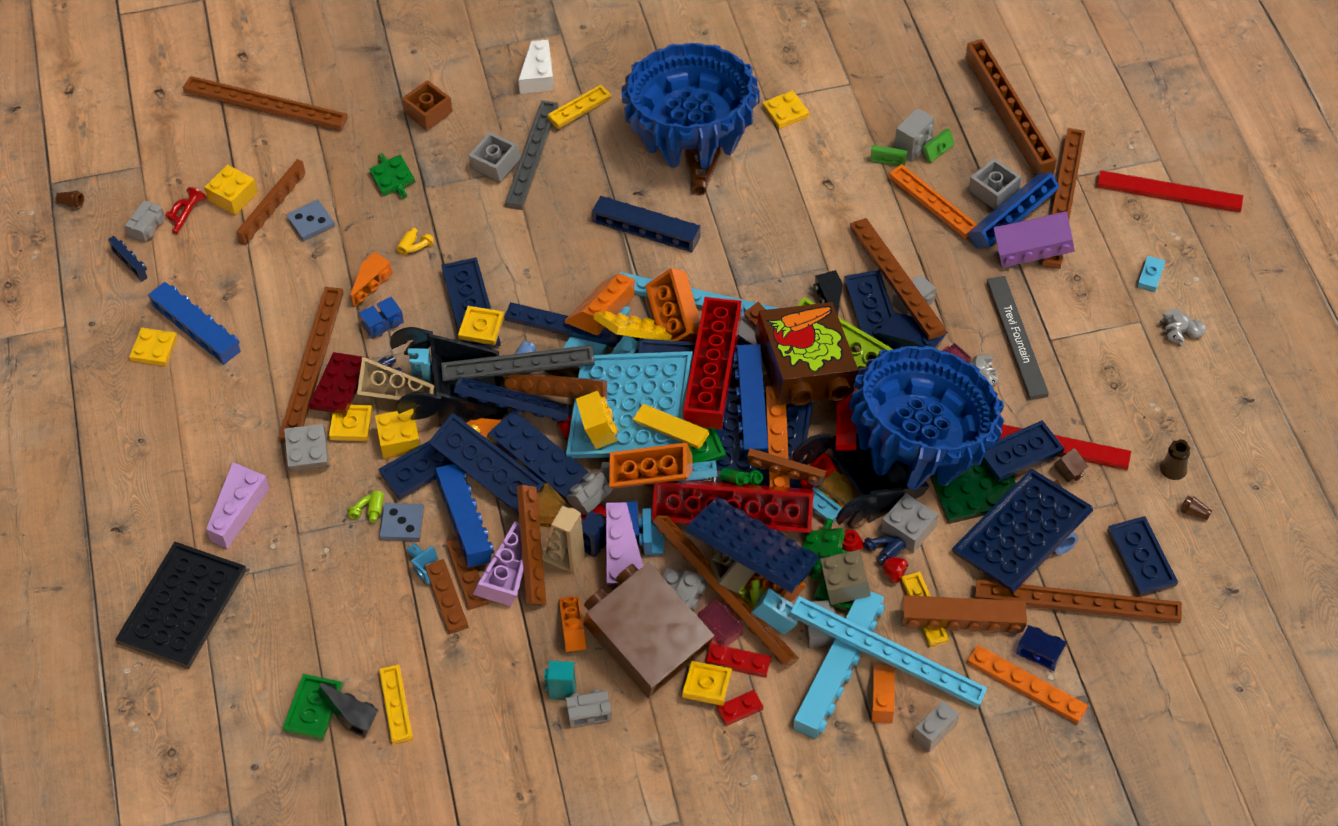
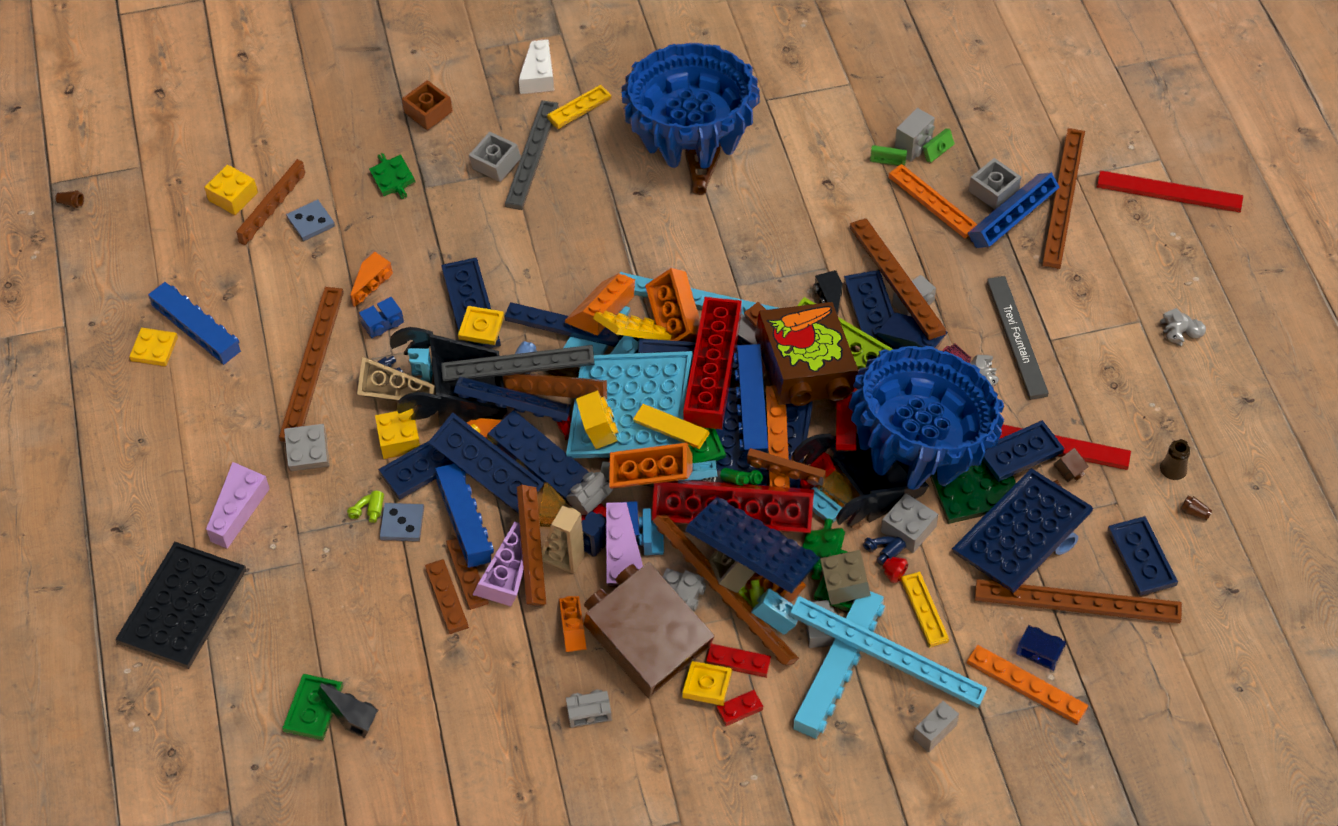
dark blue plate [108,236,148,282] -> none
light grey brick [124,200,165,242] -> none
red piece [165,187,206,234] -> none
dark orange plate [183,76,348,130] -> none
dark red plate [309,352,369,415] -> none
yellow plate [329,405,373,441] -> none
yellow tile [379,664,413,744] -> none
yellow plant [396,227,434,255] -> none
dark azure bracket [407,543,438,585] -> none
teal brick [544,661,576,700] -> none
dark blue brick [592,196,701,253] -> none
clear pink brick [698,600,743,647] -> none
yellow plate [762,90,810,129] -> none
red cone [842,530,863,552] -> none
orange slope [871,664,895,723] -> none
dark orange brick [900,595,1027,634] -> none
dark orange brick [965,39,1057,175] -> none
medium lavender slope [994,211,1075,268] -> none
medium azure plate [1137,256,1165,292] -> none

